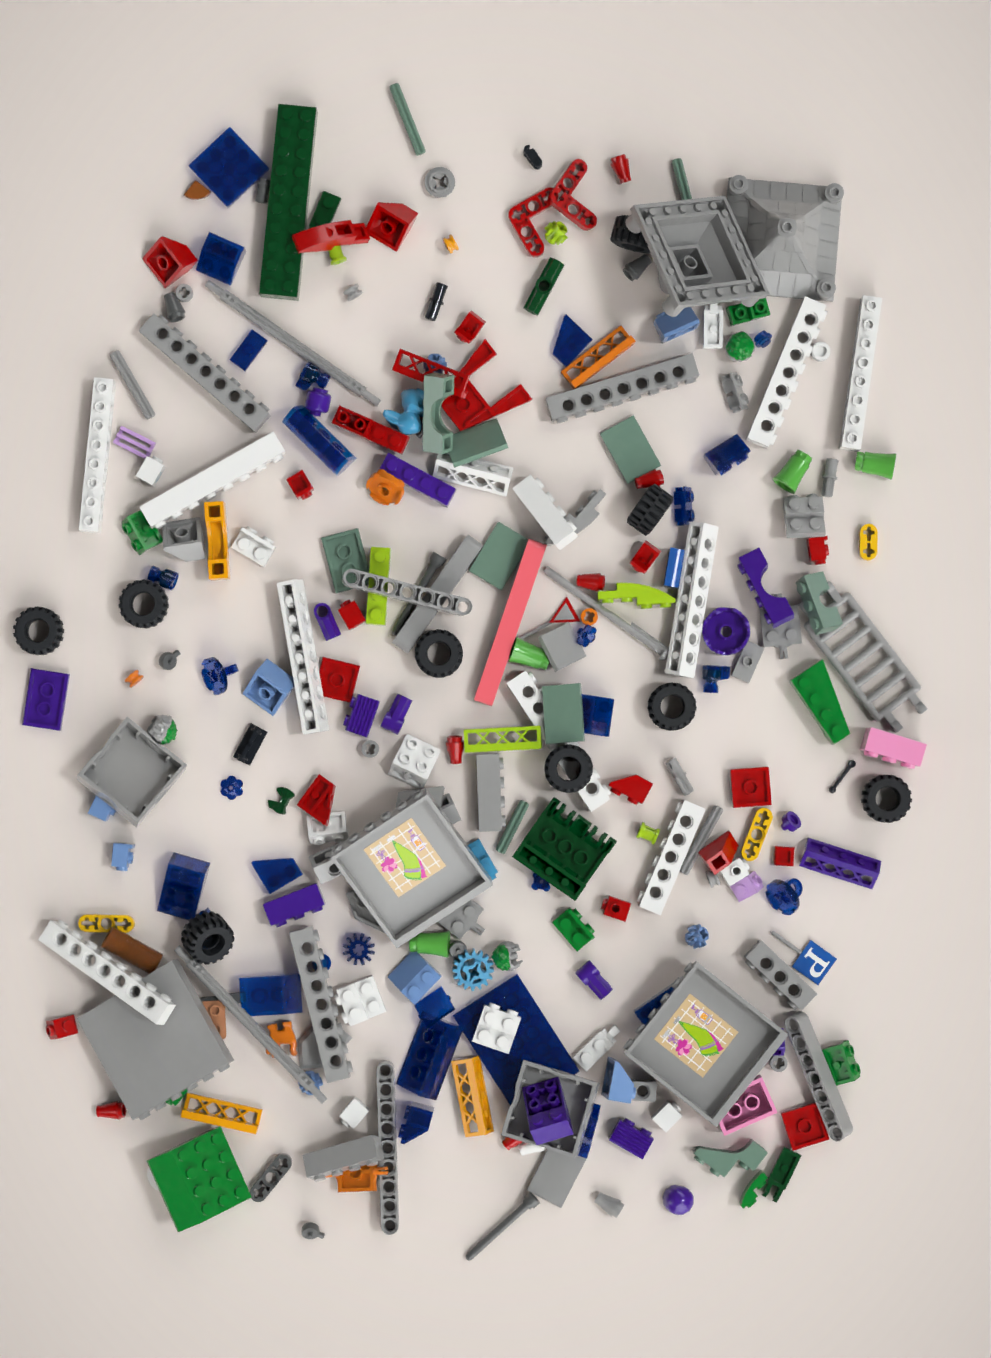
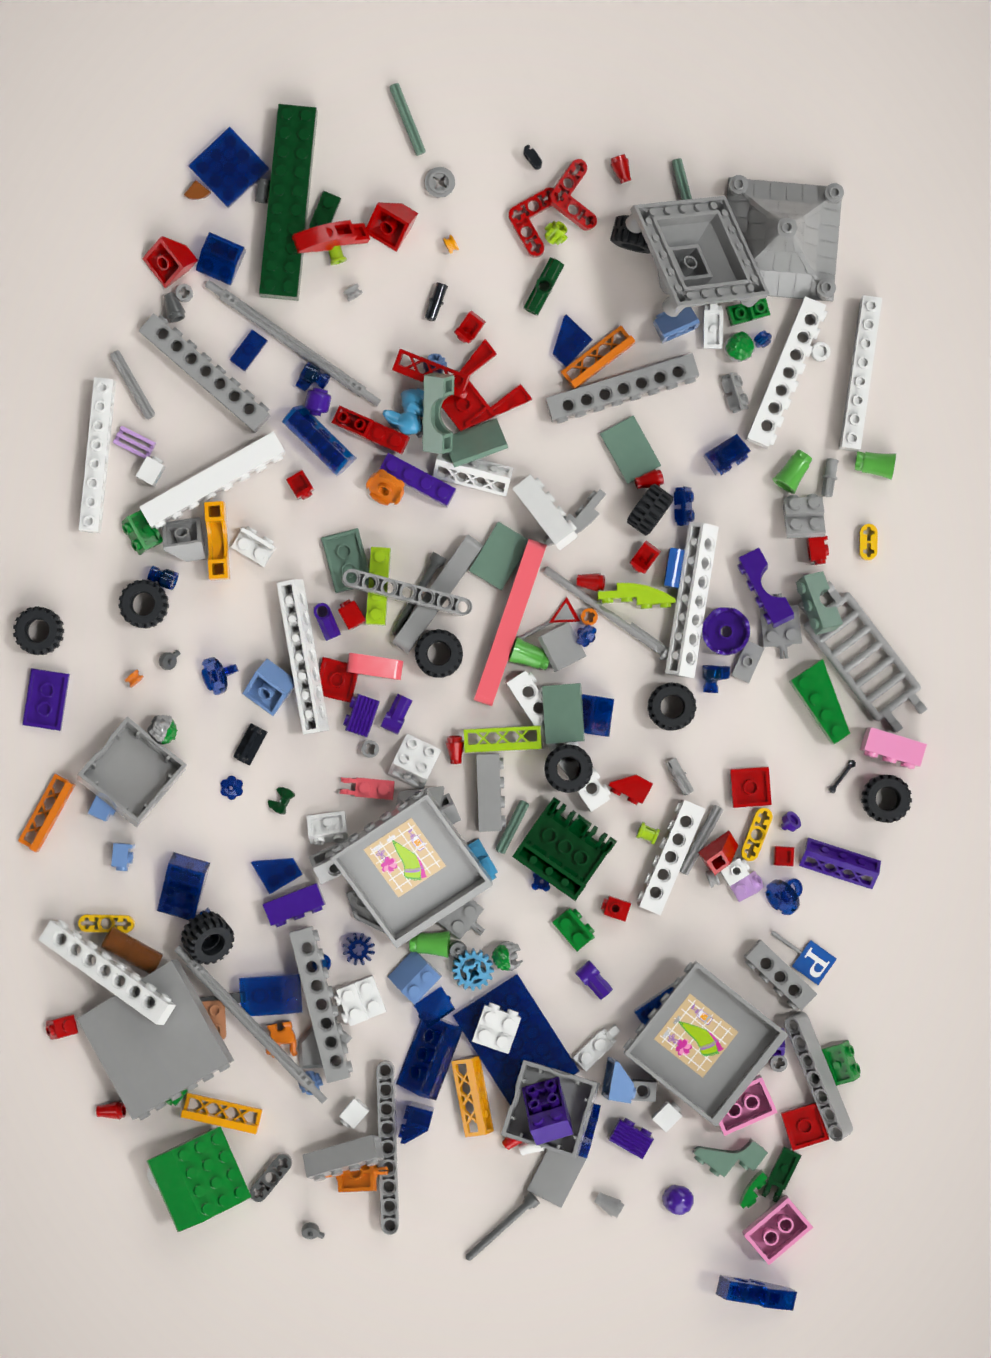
red wing [297,774,336,827] -> none
dark grey cone [623,254,652,281] -> none
medium blue gear [685,924,709,949] -> none
none -> orange fence [18,774,76,852]
none -> coral hinge [340,777,395,800]
none -> coral beam [346,653,403,680]
none -> clear blue brick [716,1275,797,1311]
none -> bright pink brick [742,1195,813,1265]

